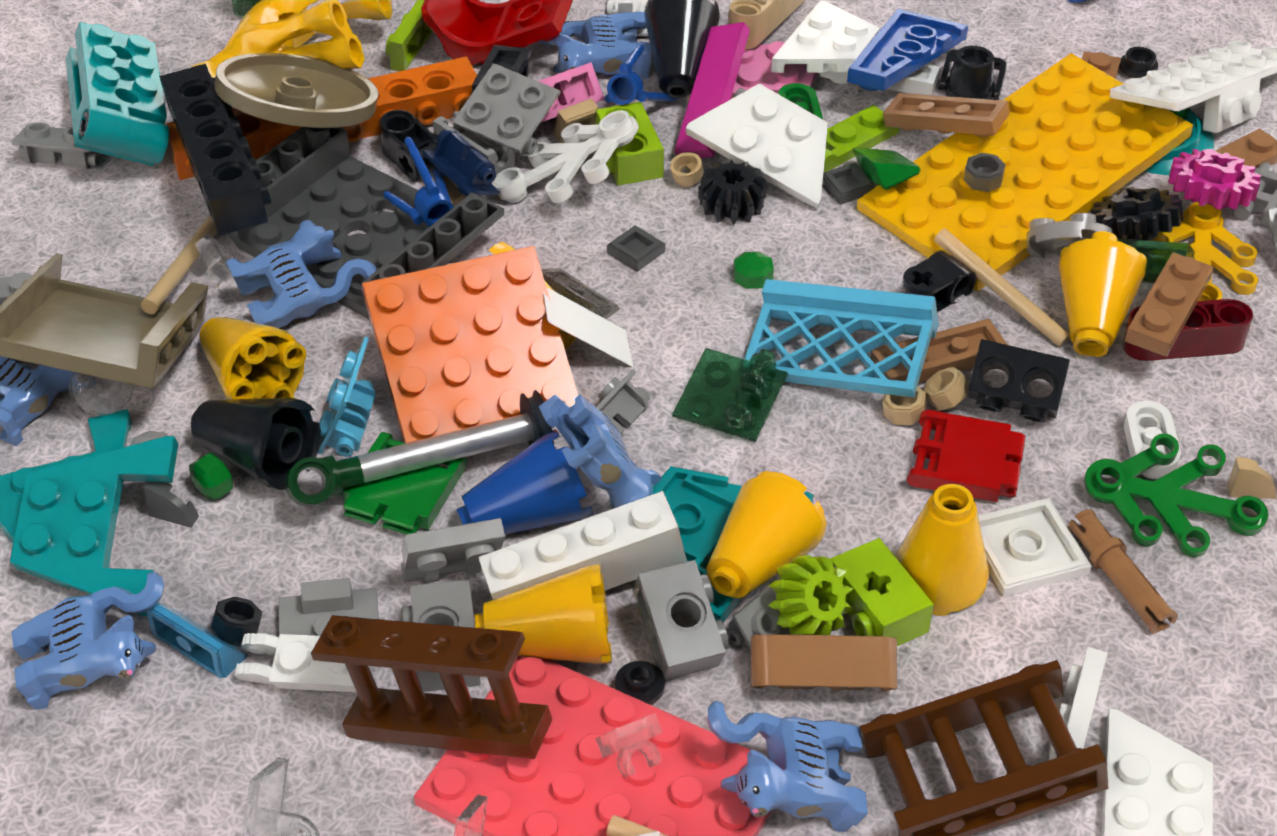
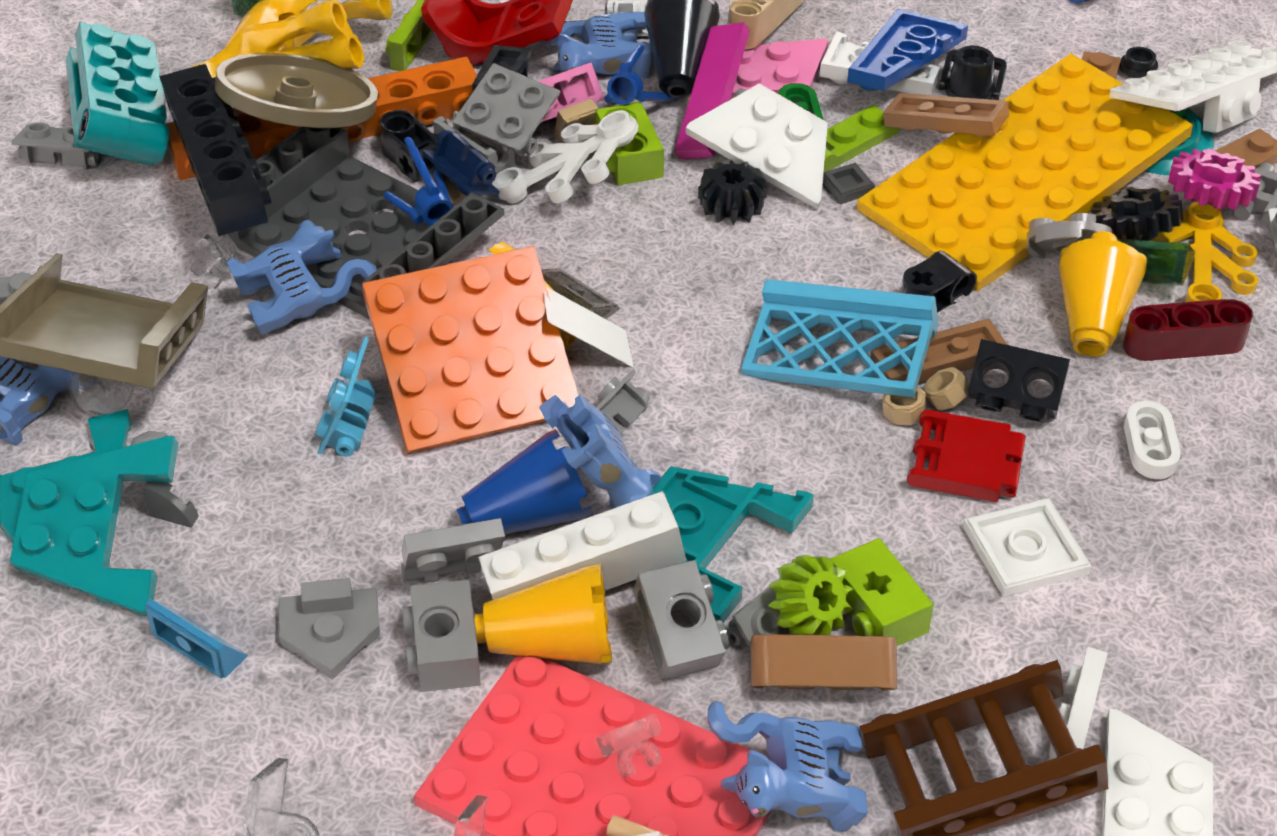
medium blue animal [12,572,164,710] -> none
tan bar [141,215,217,314] -> none
green tile [189,453,234,500] -> none
black cone [191,398,321,490] -> none
yellow cone [199,317,307,400] -> none
black tile [211,596,262,644] -> none
white hinge [234,633,374,693] -> none
flat silver piece [285,390,554,507] -> none
reddish brown fence [311,615,553,759] -> none
green plate [343,432,467,535] -> none
dark grey tile [607,225,665,272] -> none
black plate [615,661,665,704] -> none
tan hinge [670,152,704,188] -> none
clear green hinge [672,348,788,442] -> none
yellow cone [707,471,827,598] -> none
green tile [733,251,774,289] -> none
white wing [771,0,880,73] -> none
green slope [853,148,921,190] -> none
yellow cone [895,484,989,616] -> none
tan bar [934,228,1070,348] -> none
dark grey tile [964,153,1006,192] -> none
medium nougat pin [1068,509,1178,634] -> none
green plant [1084,434,1269,557] -> none
medium nougat plate [1125,252,1214,357] -> none
tan tile [1227,457,1276,499] -> none

